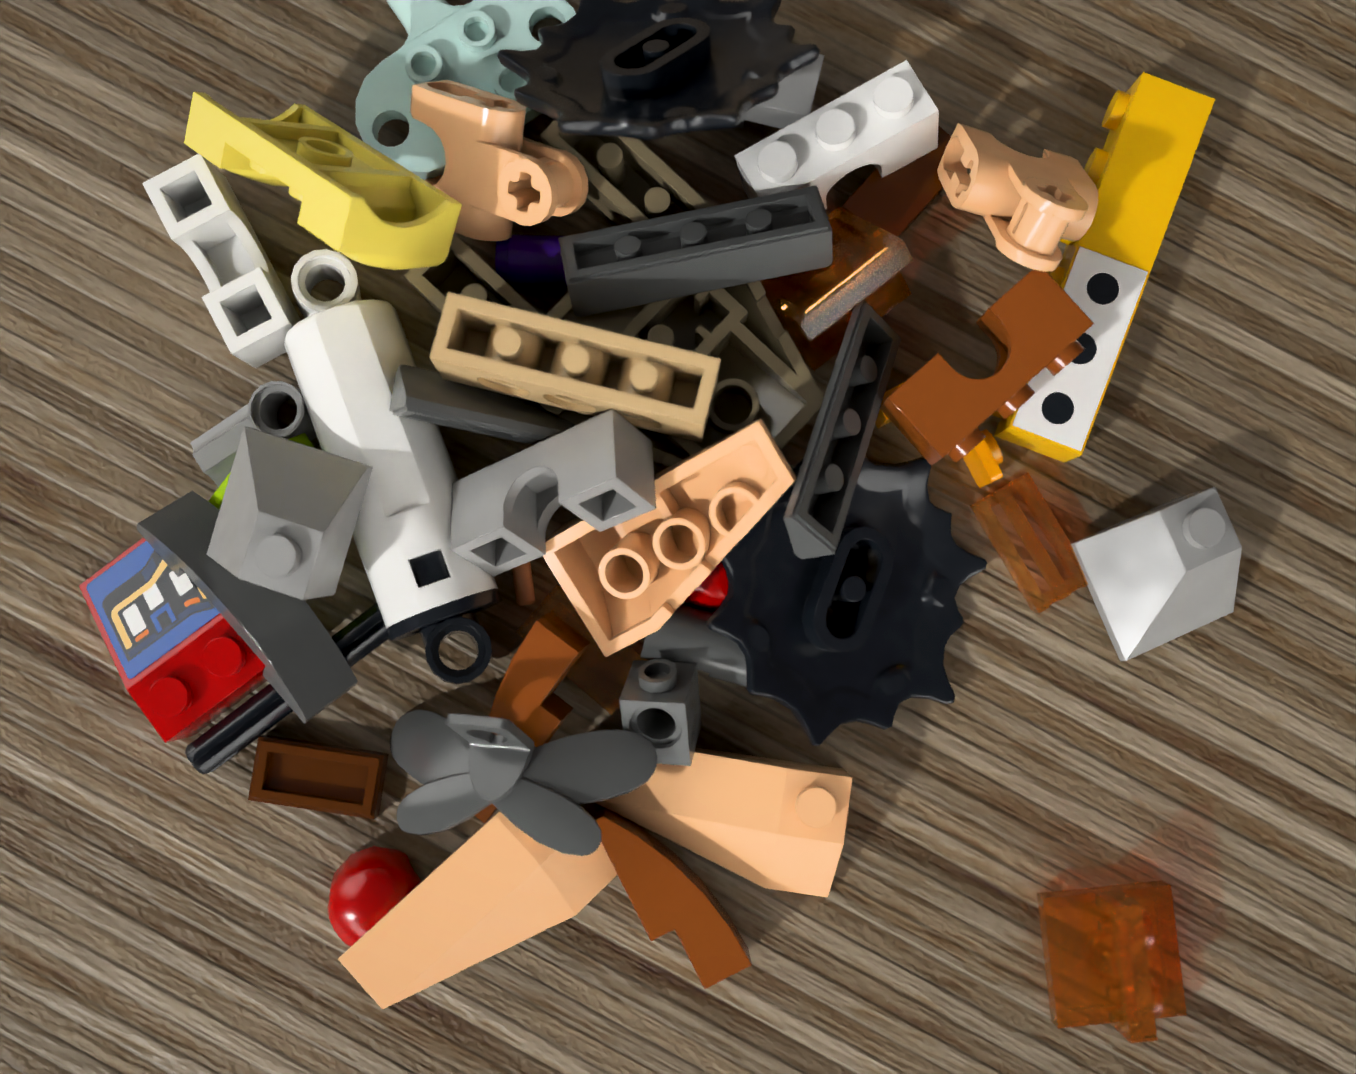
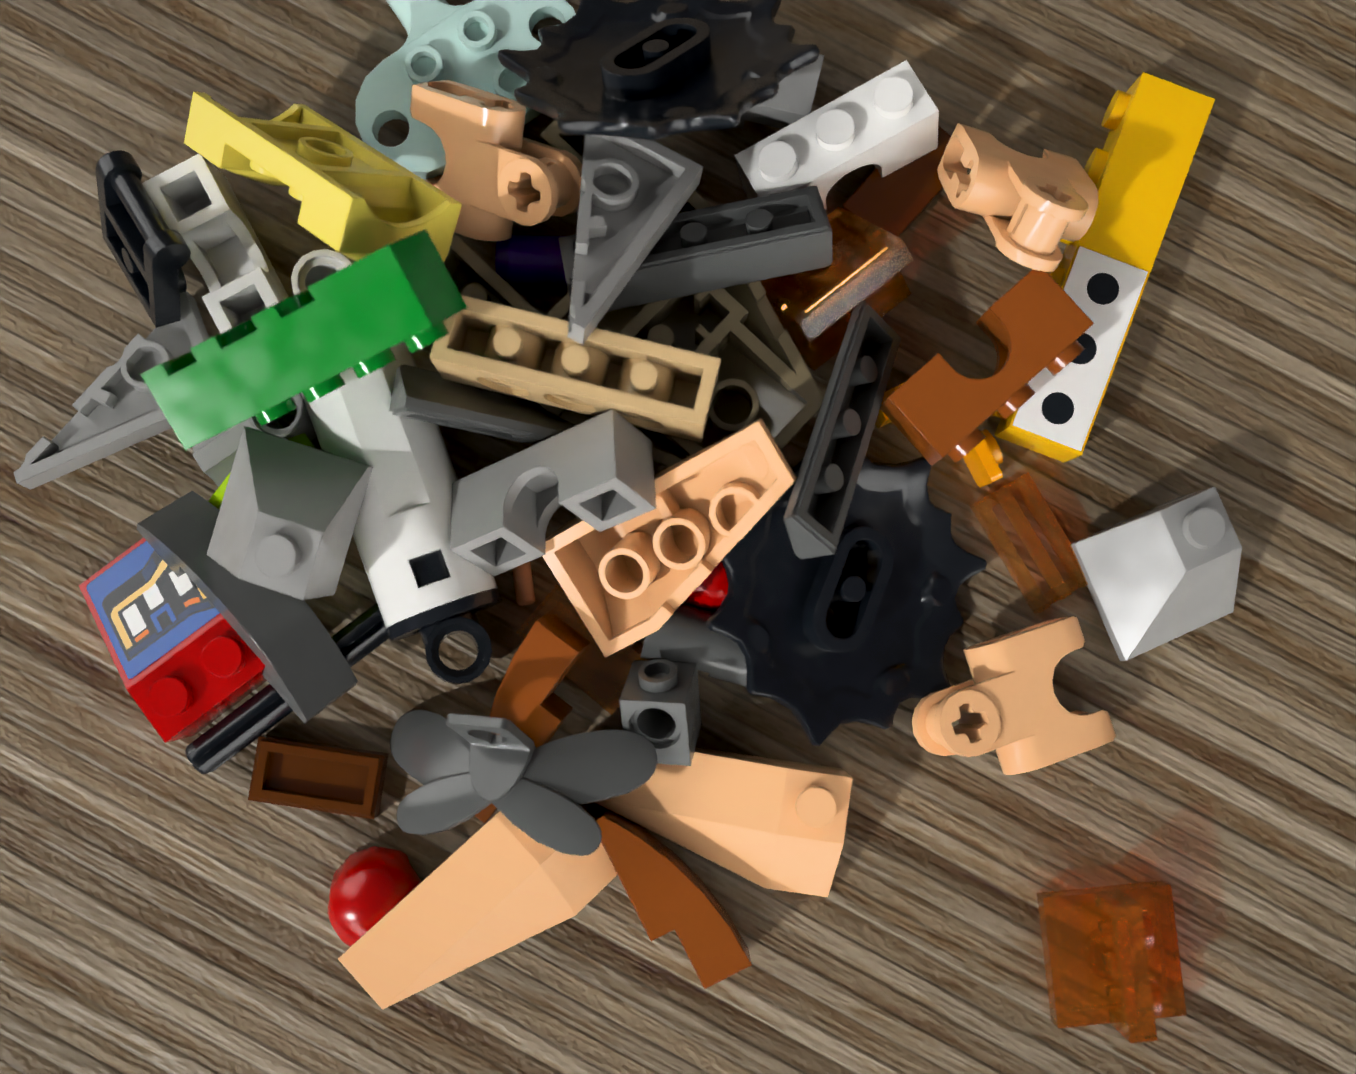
none -> light grey wing [13,291,209,490]
none -> black plate [95,150,191,328]
none -> green wedge [140,229,467,450]
none -> light grey wing [567,135,703,345]
none -> light nougat piece [912,616,1116,775]

